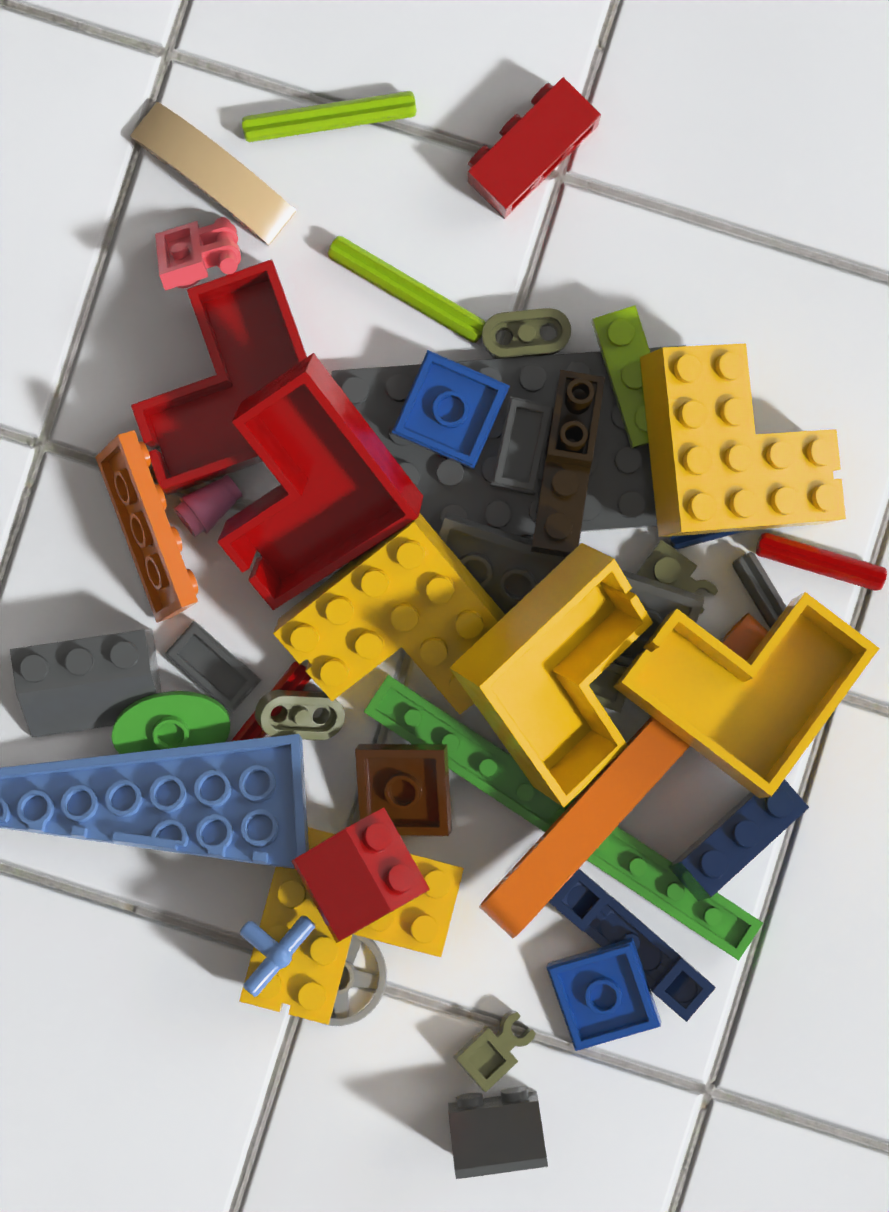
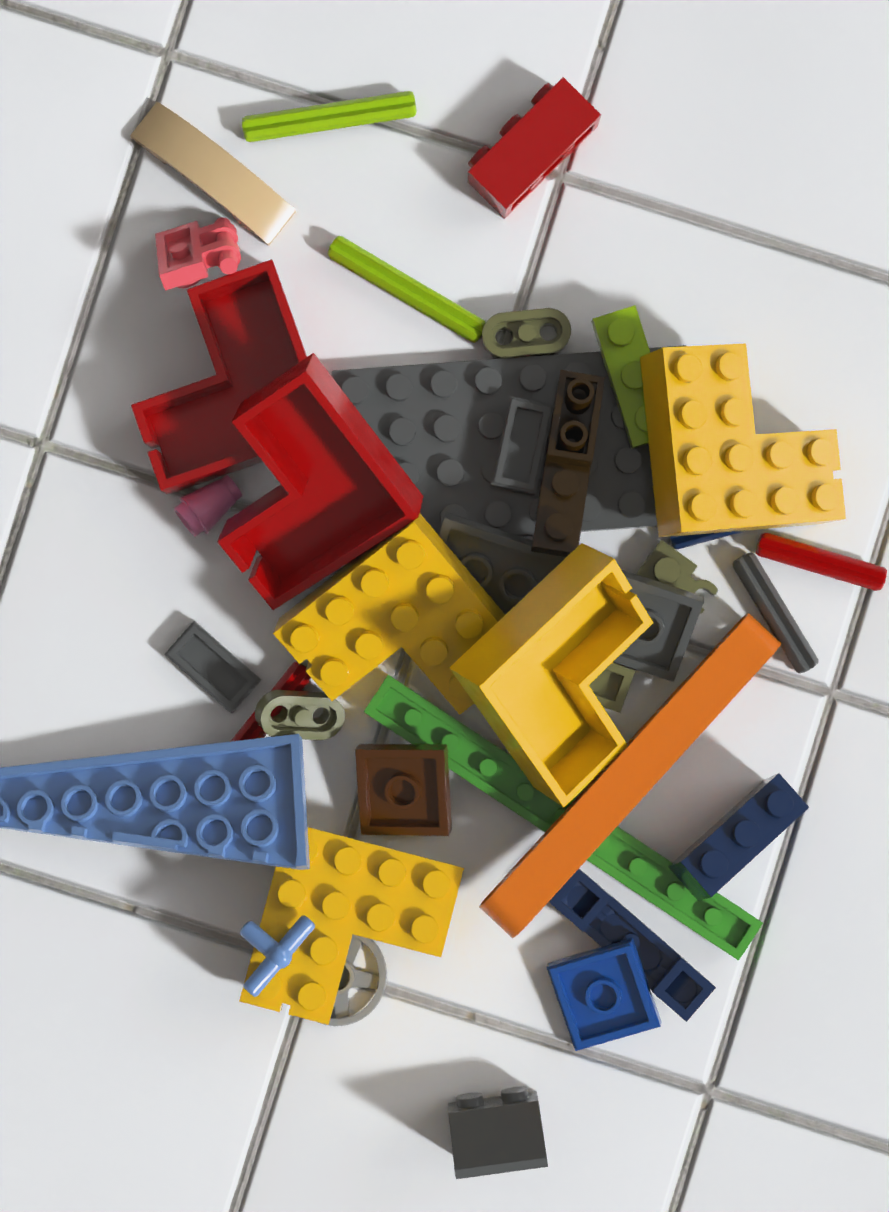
dark grey slope [10,629,162,737] -> none
orange plate [95,430,198,623] -> none
bright green piece [112,691,231,754] -> none
red slope [291,808,430,943] -> none
blue tile [391,350,510,470] -> none
olive plate [453,1011,536,1093] -> none
yellow piece [614,592,880,798] -> none

